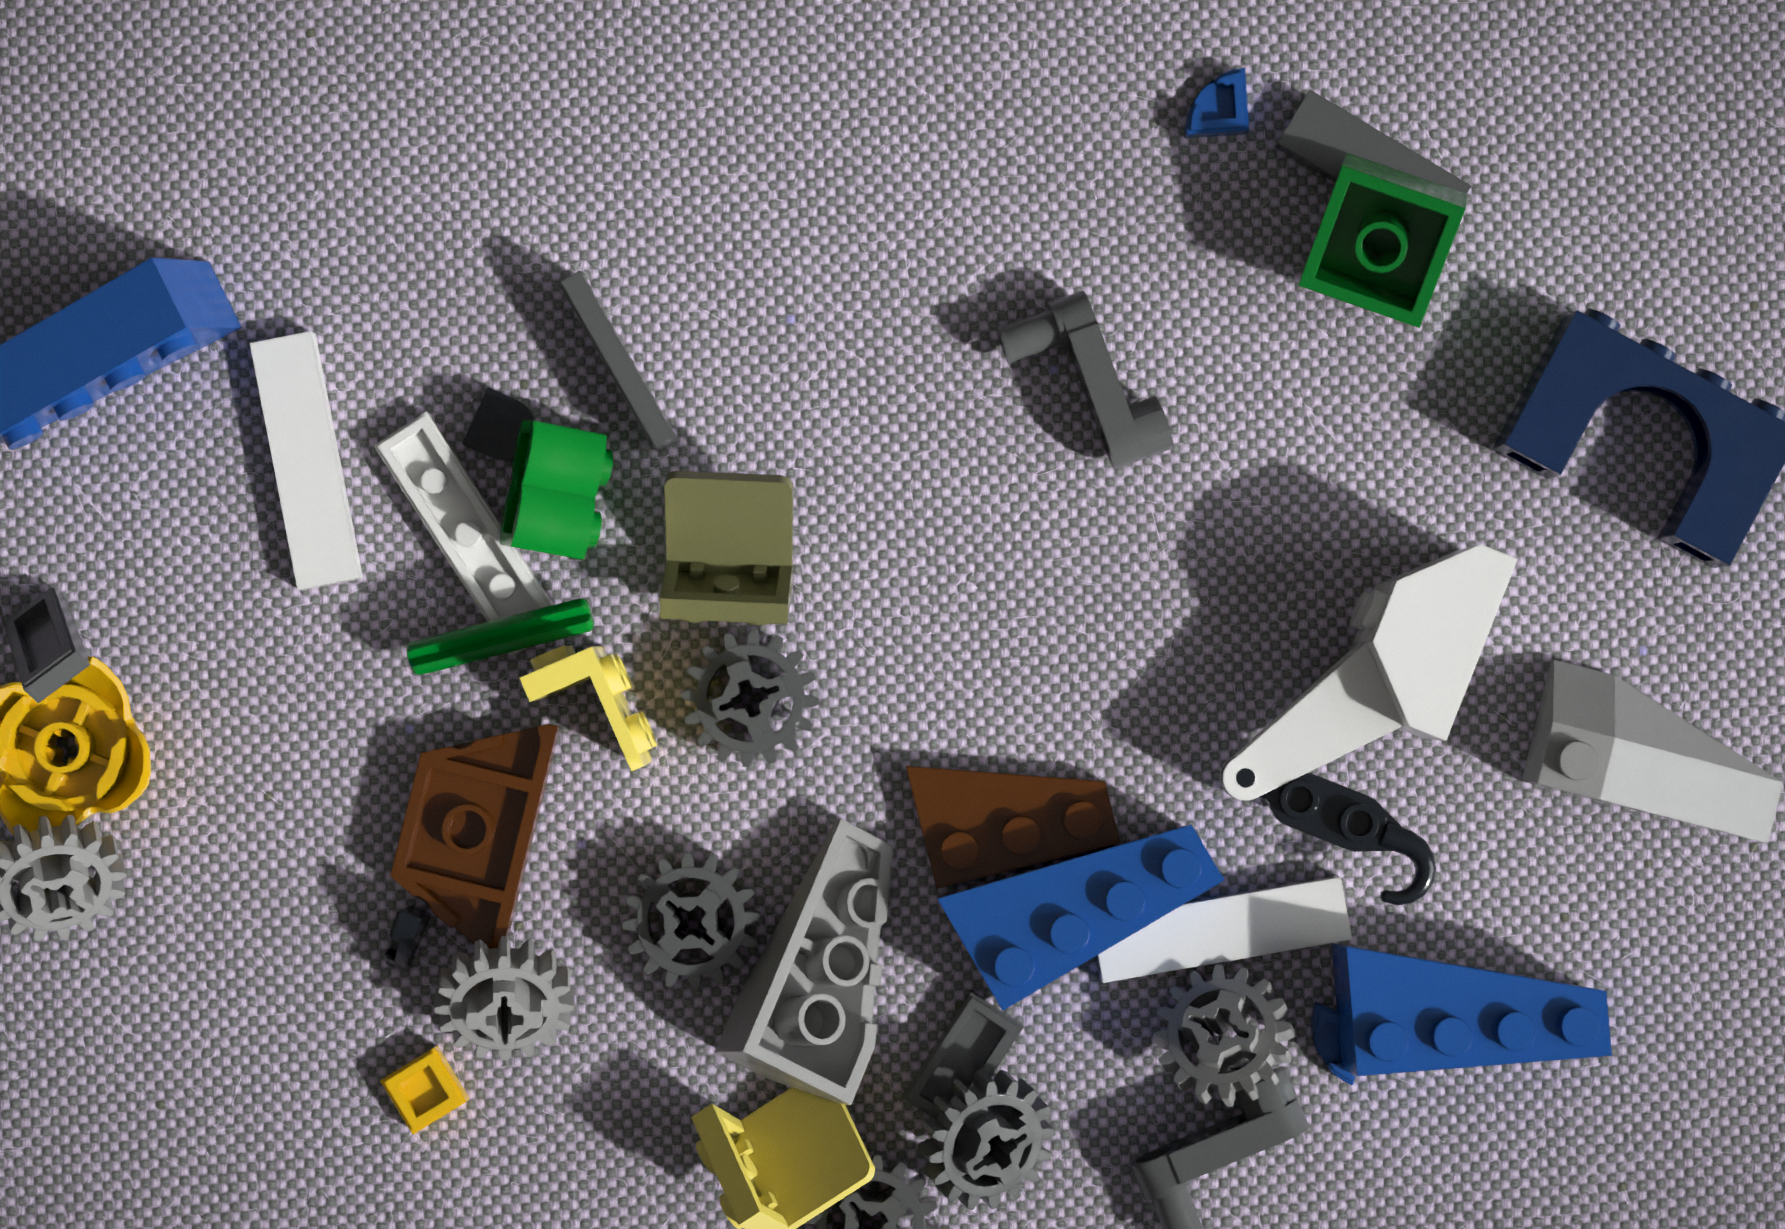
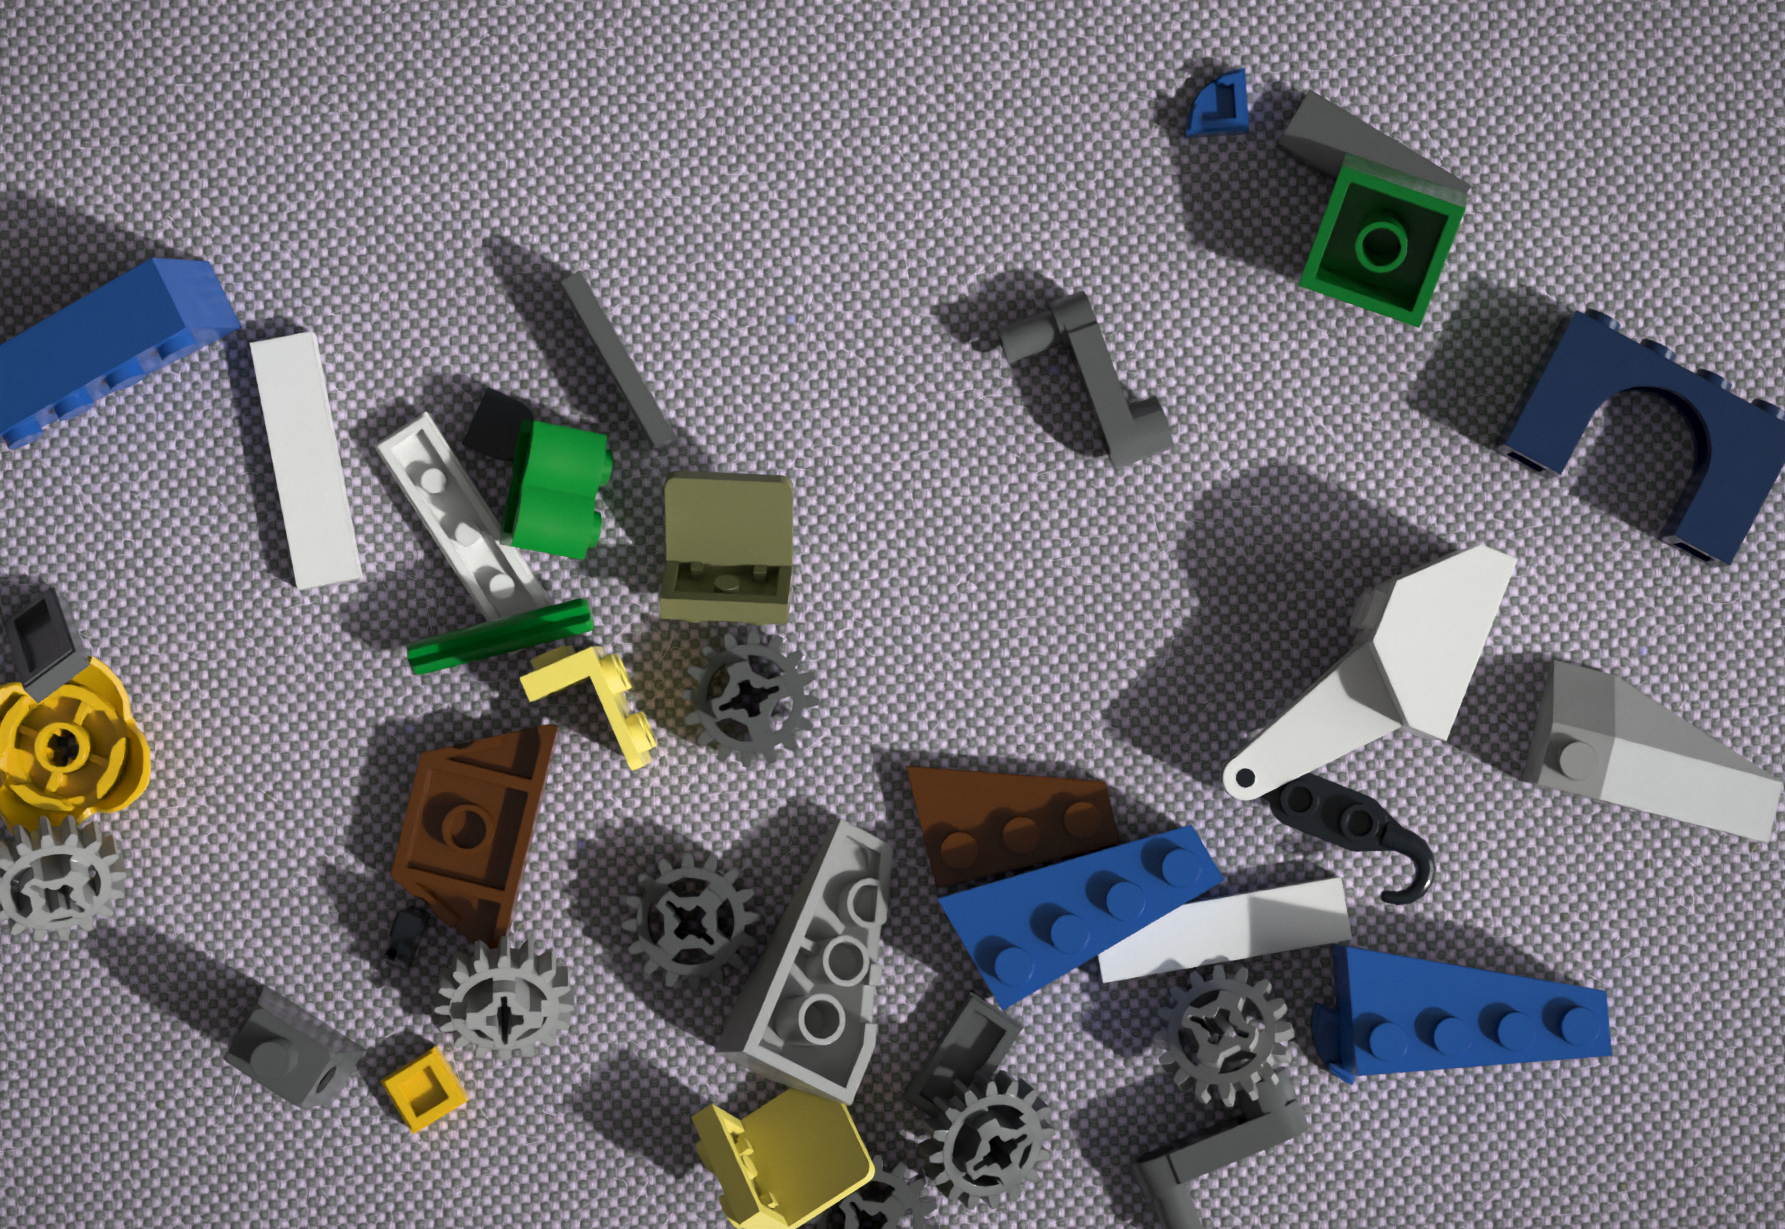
none -> dark grey torso [223,986,366,1108]

